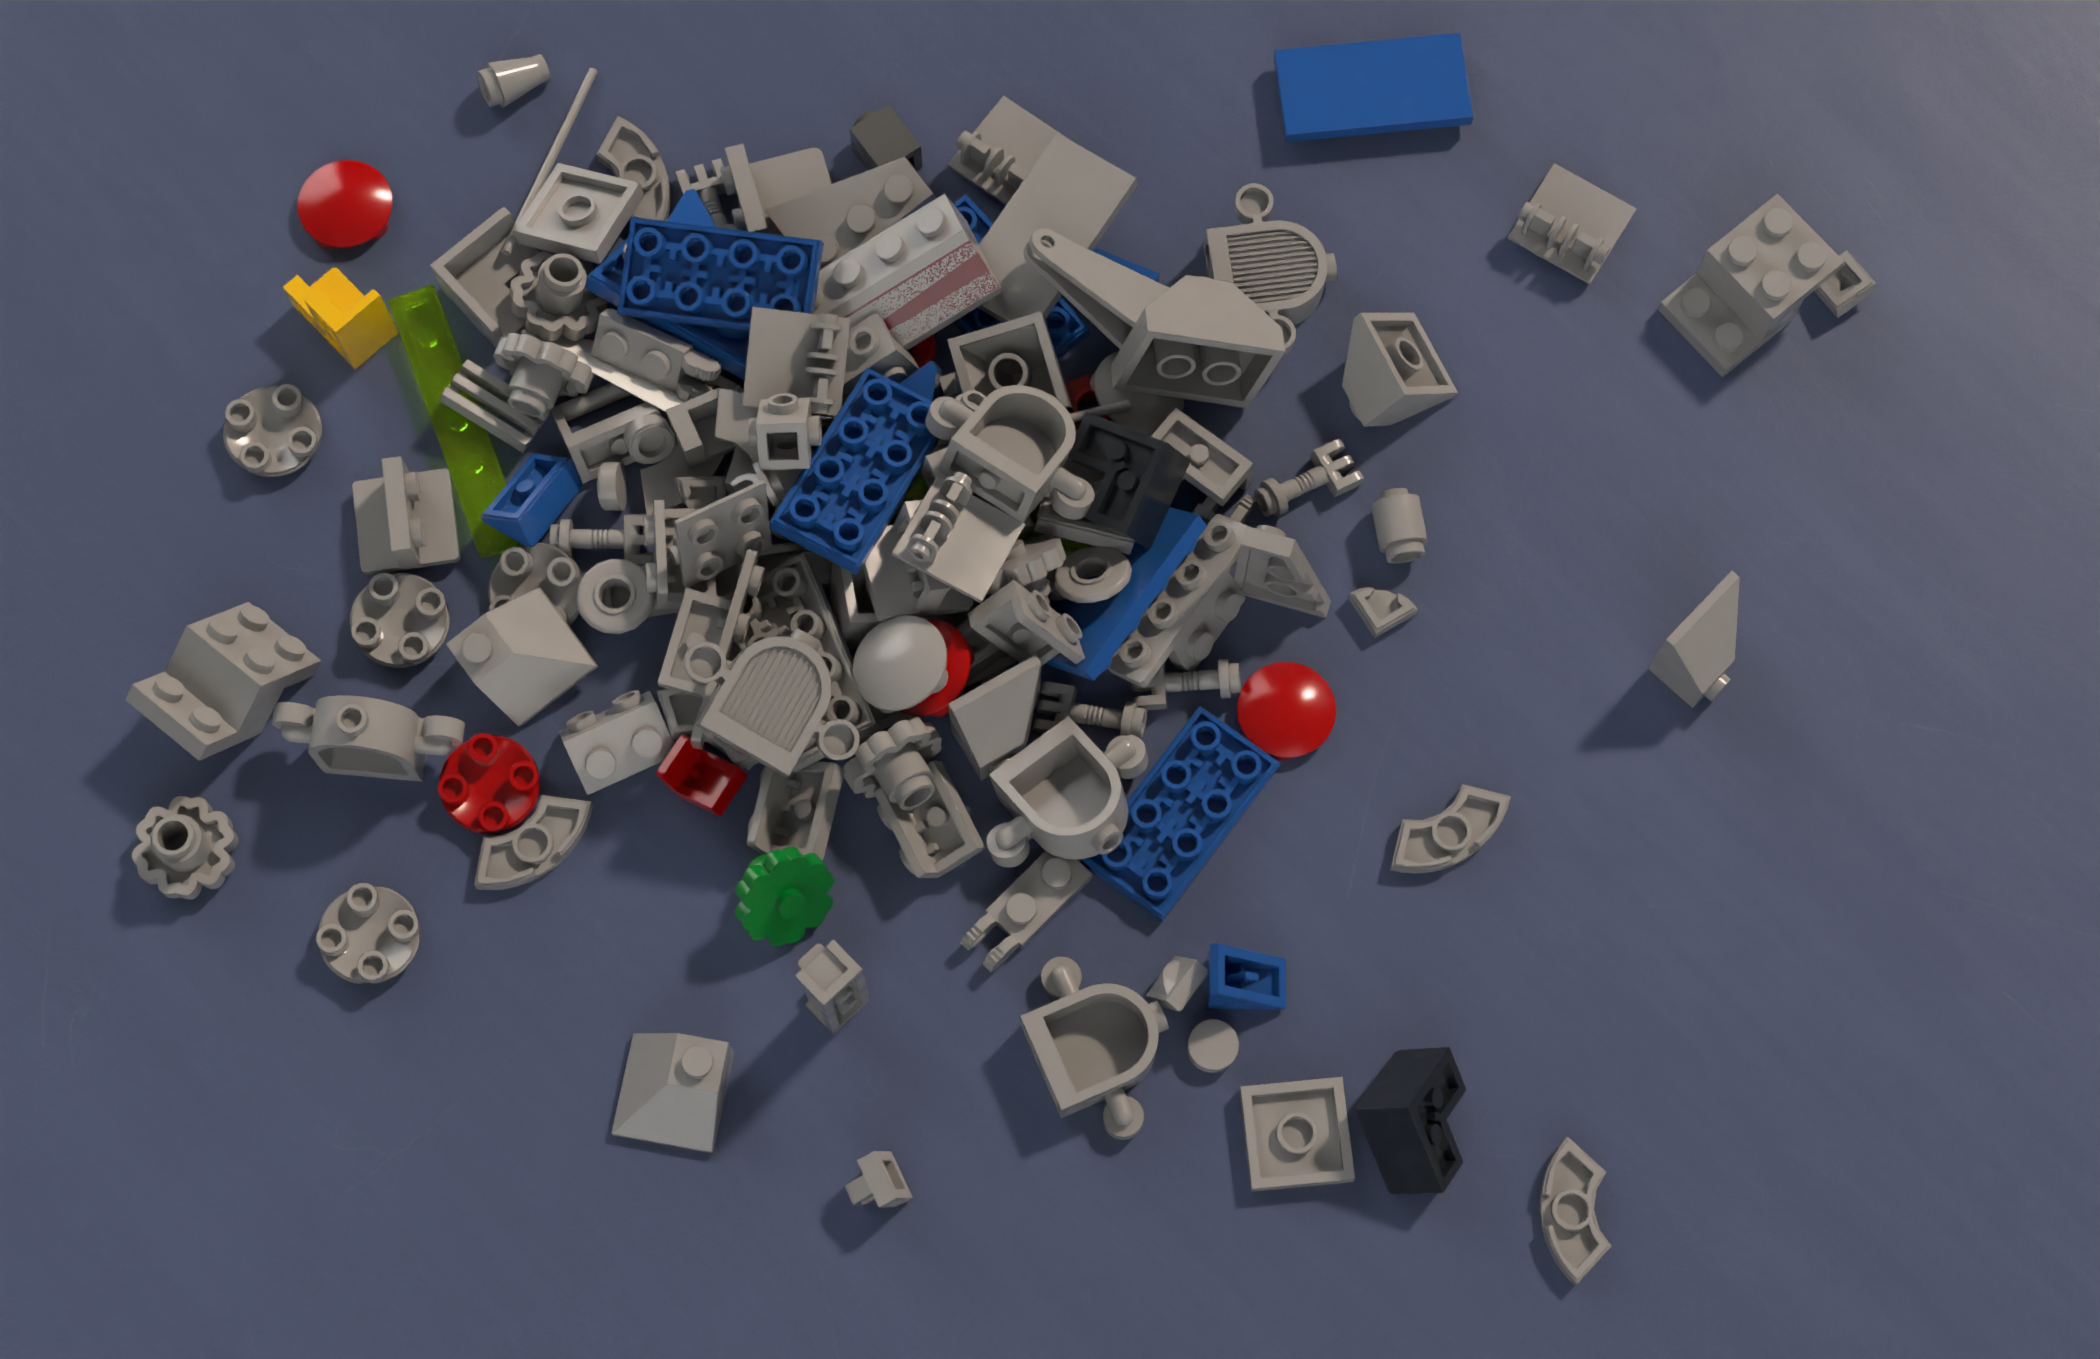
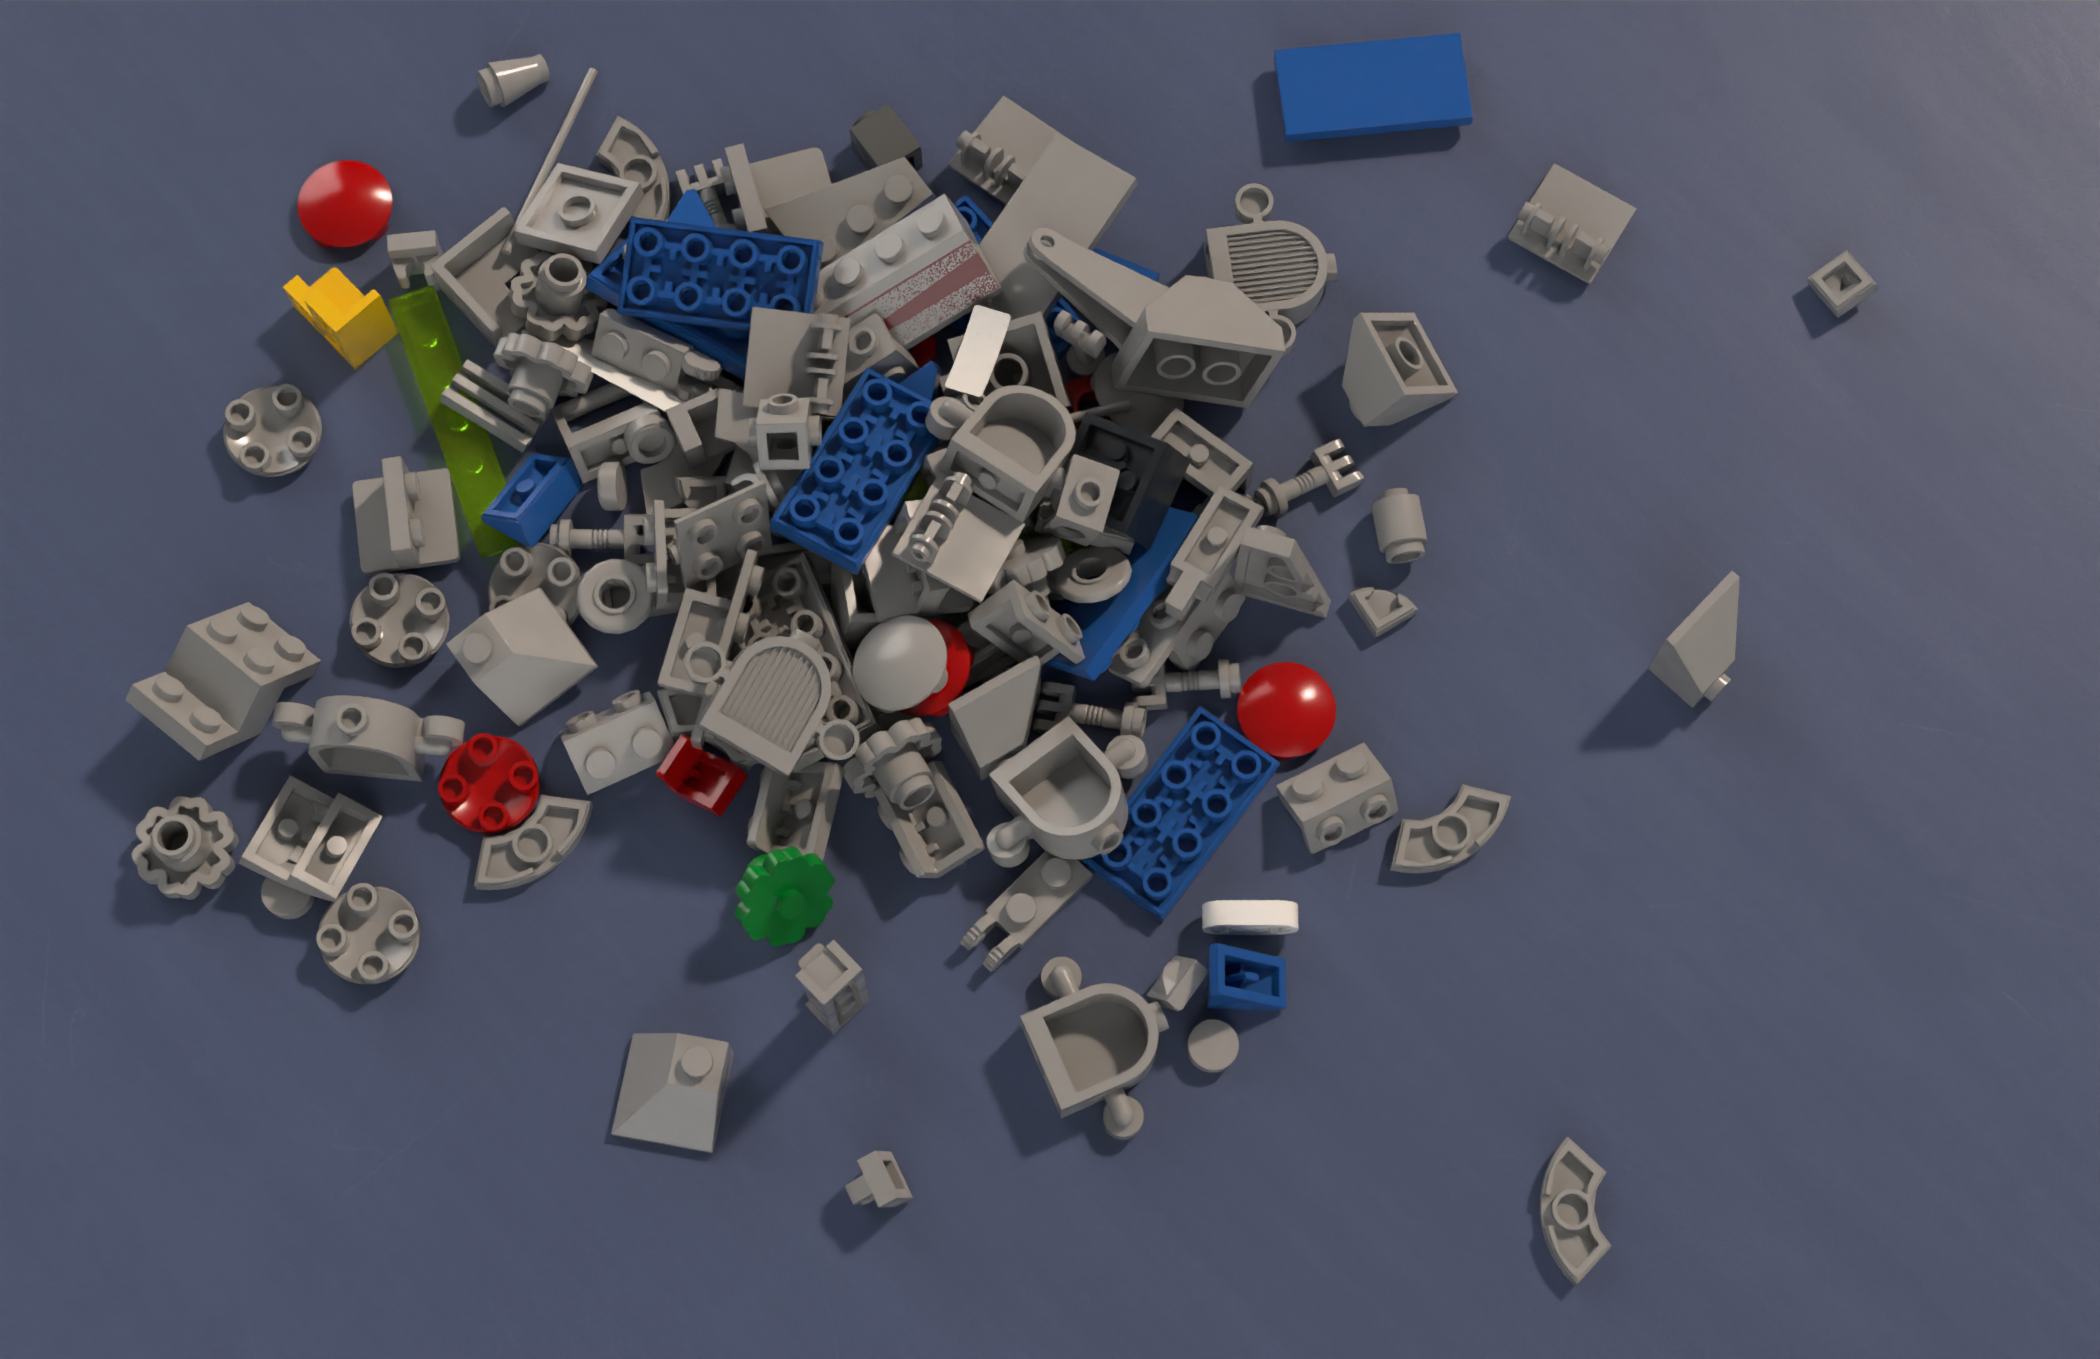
light grey tile [1239,1077,1355,1192] -> none
black panel [1355,1047,1466,1194] -> none
light grey bracket [1657,193,1844,378] -> none
none -> light grey slope [238,775,383,902]
none -> light grey tile [261,877,315,919]
none -> light grey tile [387,230,443,289]
none -> white sticker [945,305,1011,397]
none -> light grey bracket [1041,454,1120,546]
none -> light grey hinge [1053,310,1107,377]
none -> light grey hinge [1164,485,1264,621]
none -> white beam [1202,900,1299,935]
none -> light grey bracket [1276,742,1399,854]

